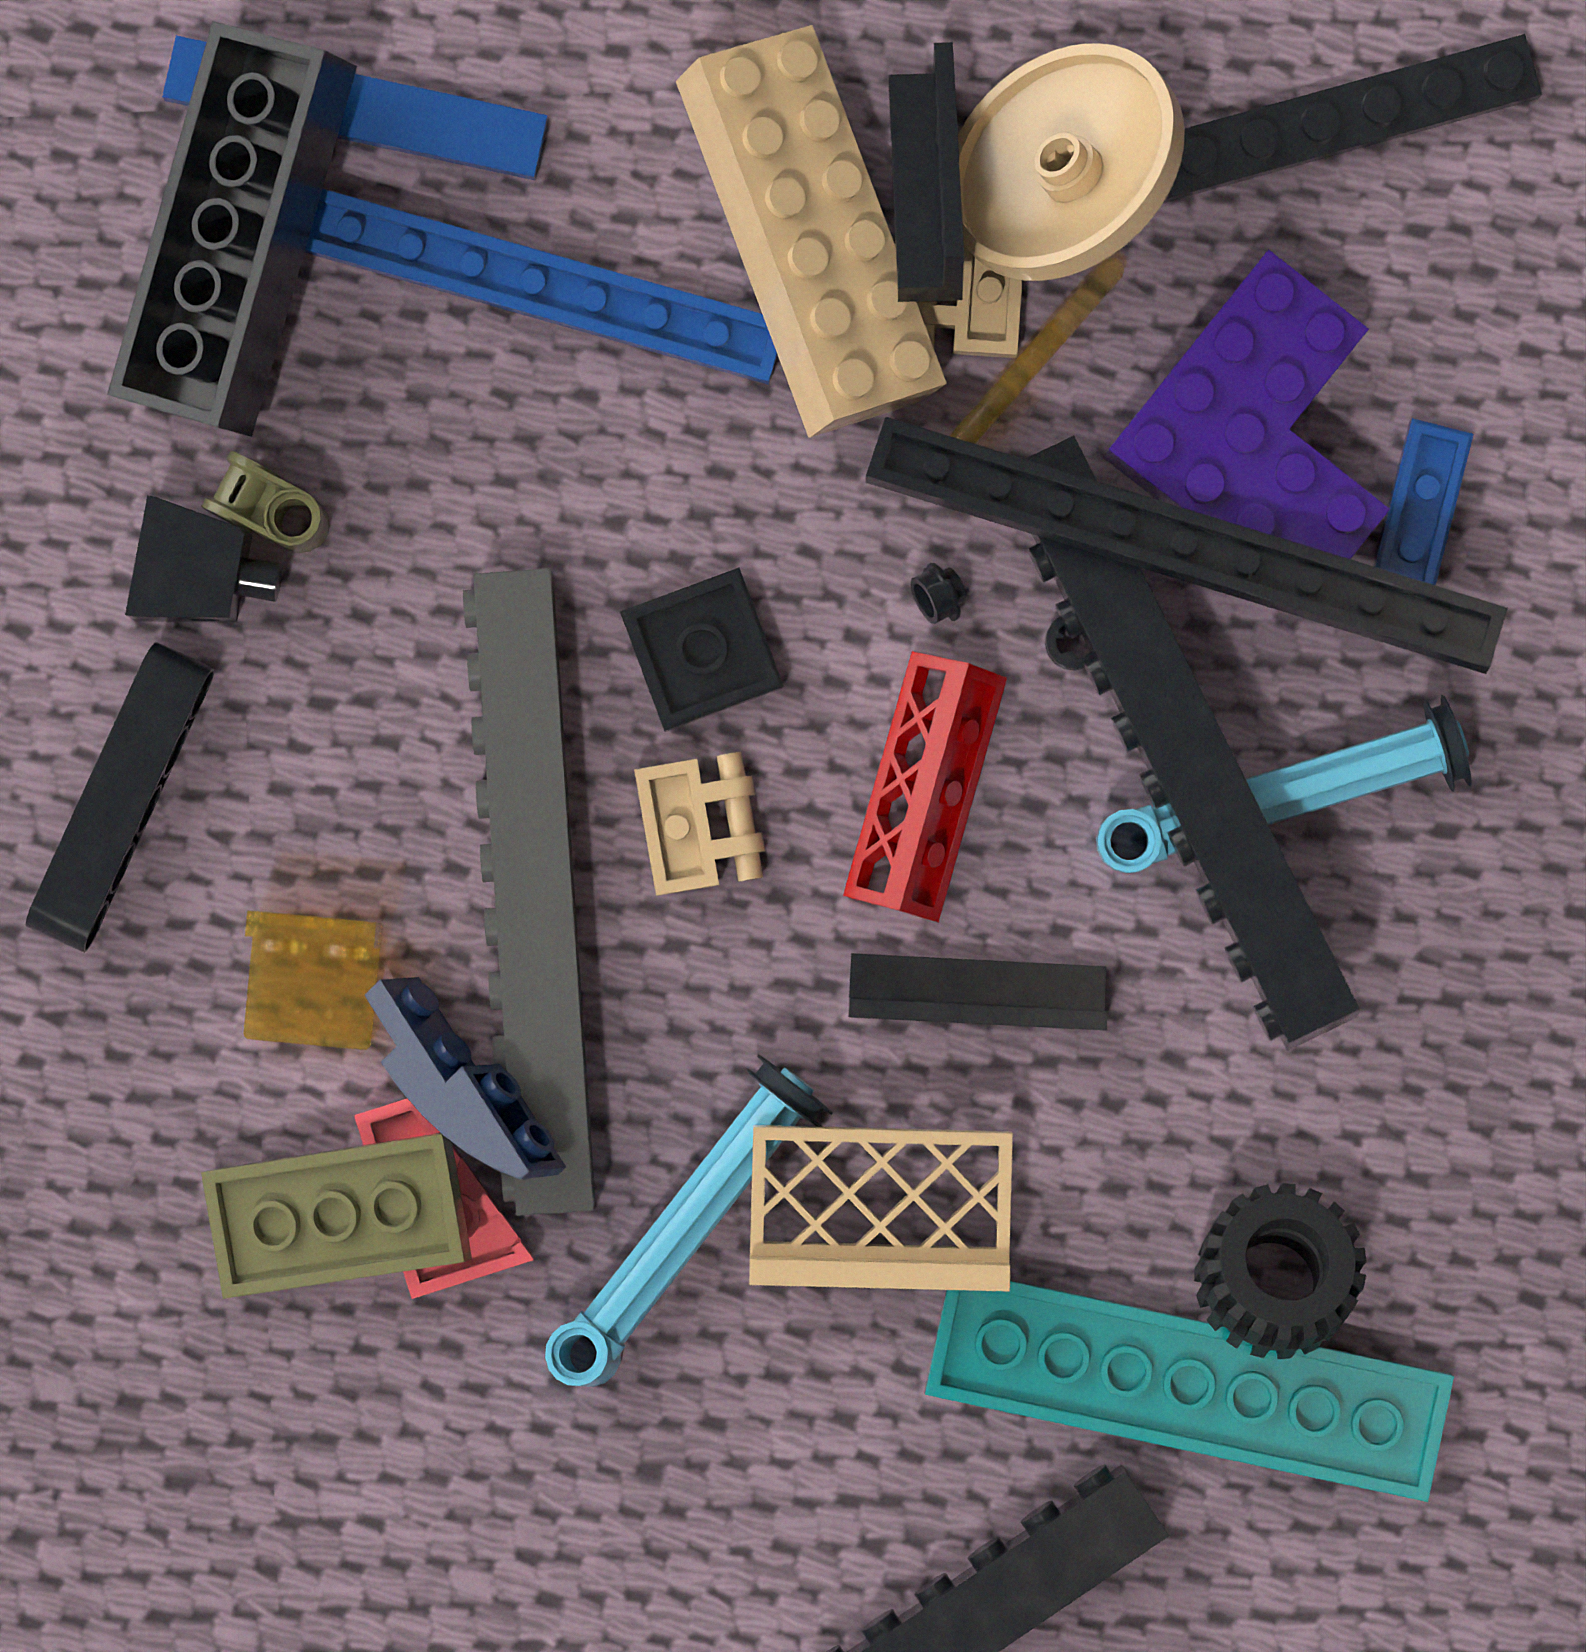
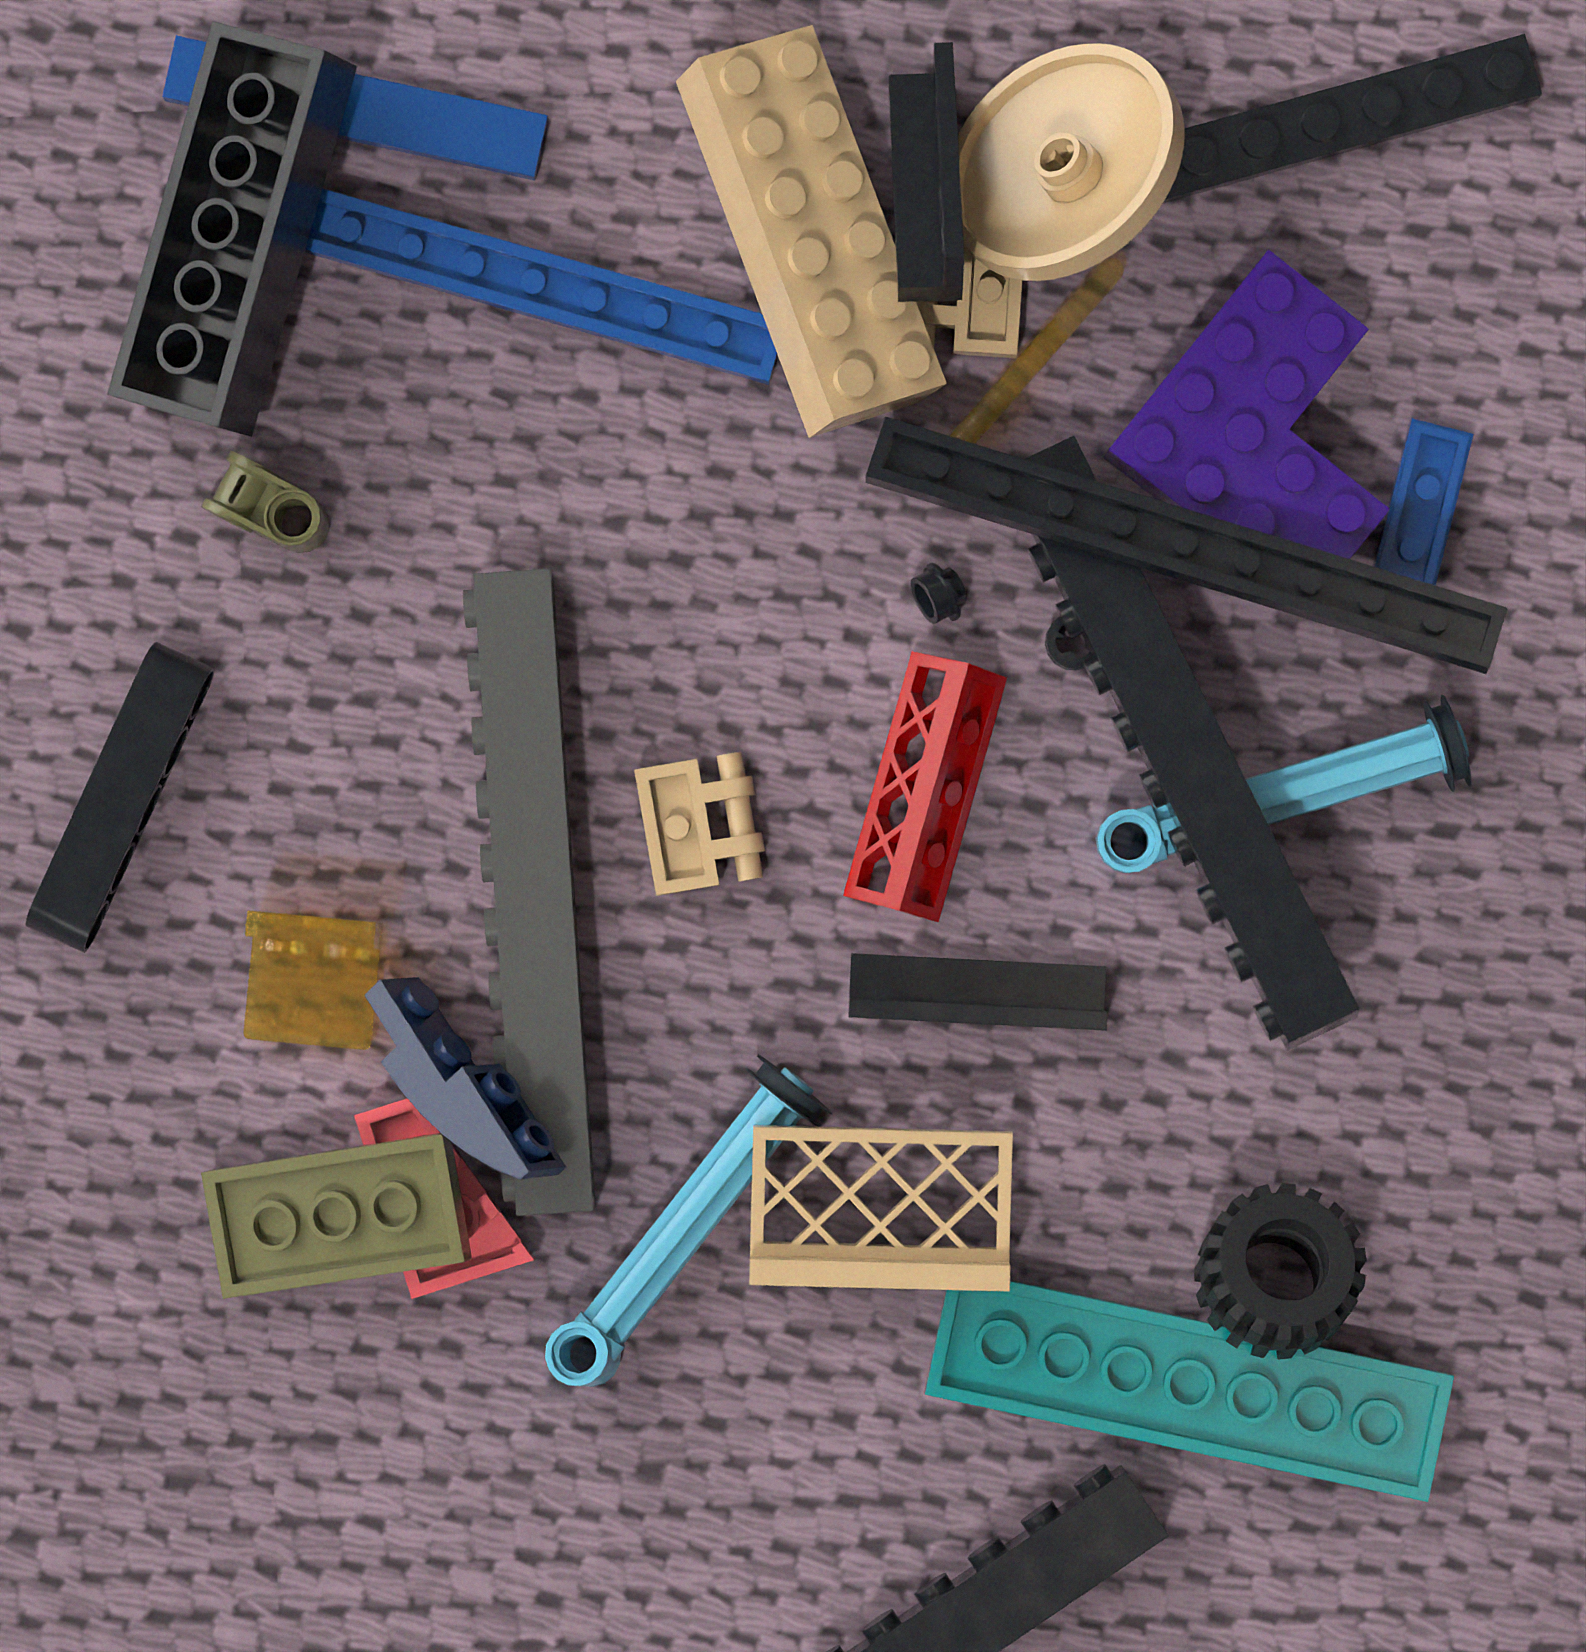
black torso [125,495,283,622] -> none
black plate [620,567,784,732] -> none

